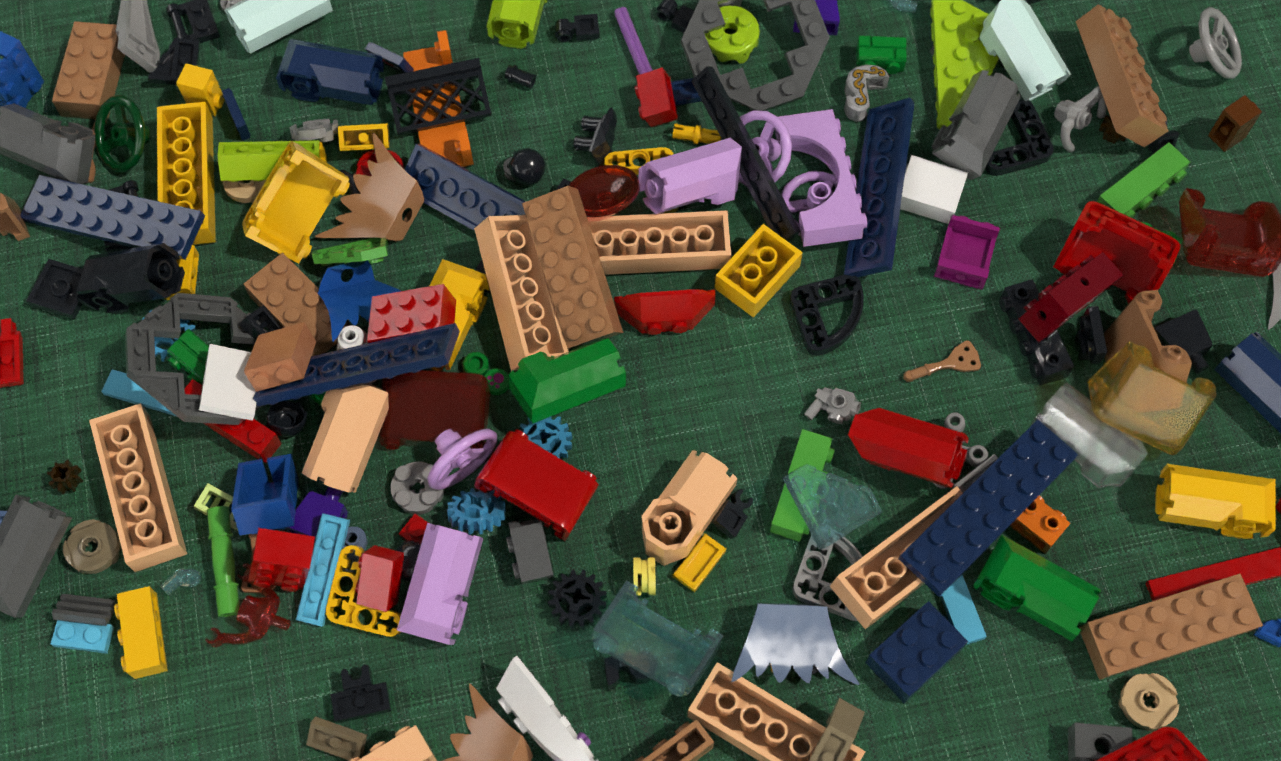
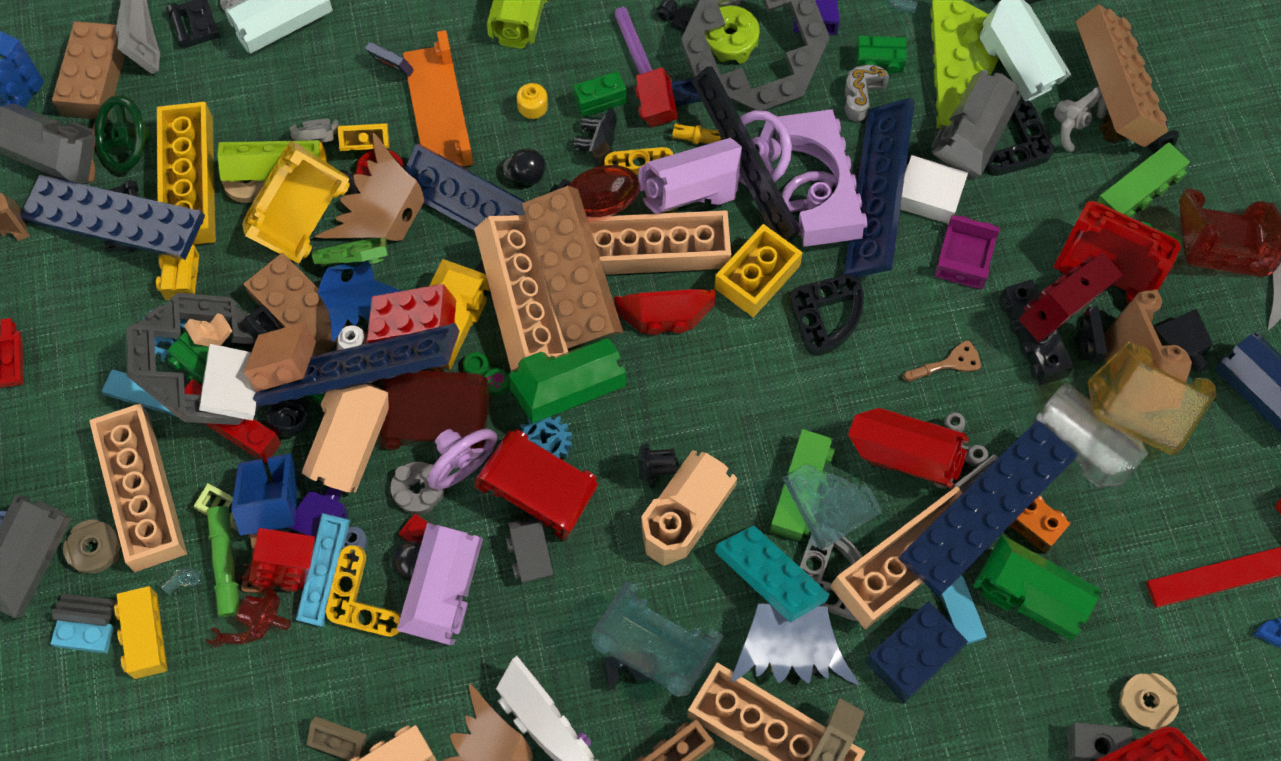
black plate [26,259,83,319] -> none
dark brown gear [47,460,83,495] -> none
black brick [76,243,185,314] -> none
black wing [148,38,200,85] -> none
yellow brick [176,64,224,116] -> none
dark blue tile [222,88,251,141] -> none
dark blue brick [276,39,384,105] -> none
black plate [331,664,392,724] -> none
brick [355,545,404,612] -> none
black fence [385,58,492,136] -> none
dark azure gear [447,488,506,535] -> none
black pin [505,65,536,89] -> none
black gear [548,569,607,630] -> none
black plate [554,14,600,42] -> none
light yellow wheel [633,557,656,596] -> none
yellow tile [673,534,726,593] -> none
black plate [711,489,753,539] -> none
light grey piece [804,387,861,424] -> none
medium nougat brick [1079,574,1263,680] -> none
yellow brick [1155,464,1276,539] -> none
light grey piece [1189,7,1242,79] -> none
reddish brown brick [1208,95,1262,152] -> none
none -> light nougat bracket [184,314,232,347]
none -> yellow head [516,83,548,119]
none -> green brick [573,71,626,118]
none -> black connector [639,443,679,489]
none -> teal plate [714,525,830,623]

